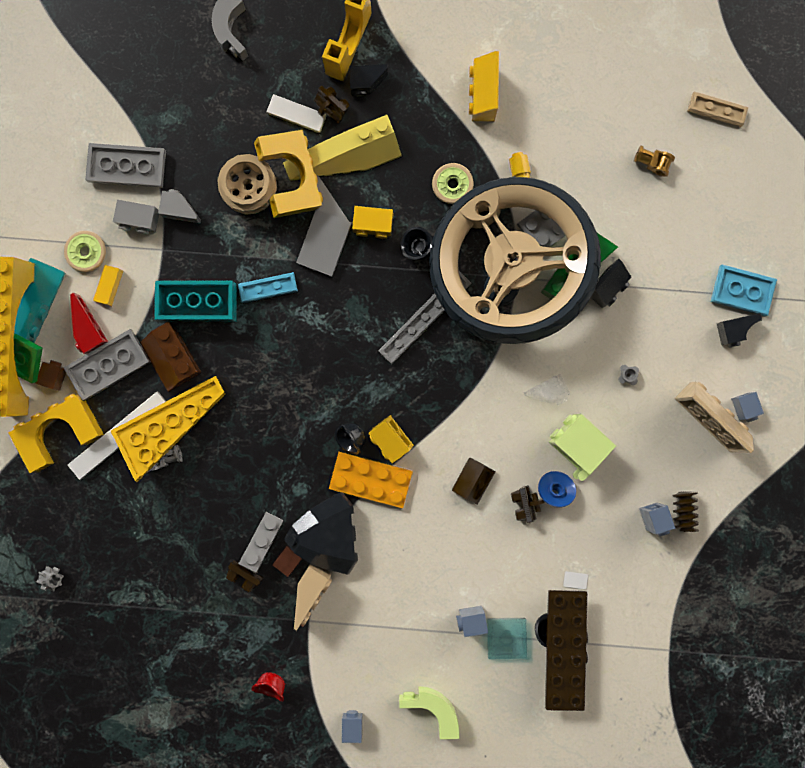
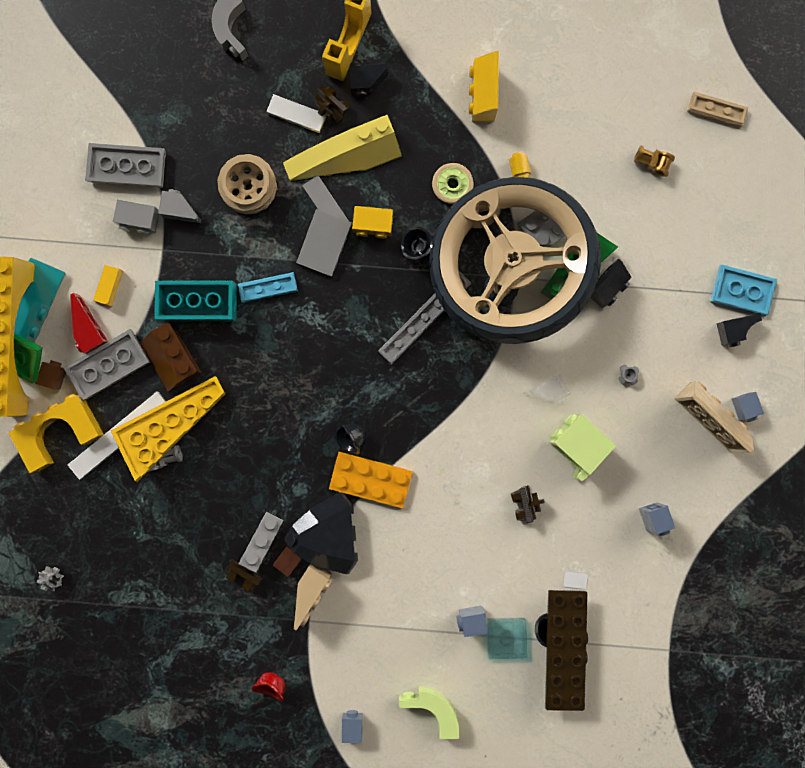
yellowish green wheel [64,231,106,272] -> none
yellow arch [254,130,323,218] -> none
yellow brick [368,415,414,463] -> none
dark brown panel [452,457,496,505] -> none
blue dish [538,471,576,508] -> none
dark brown piece [673,491,699,532] -> none

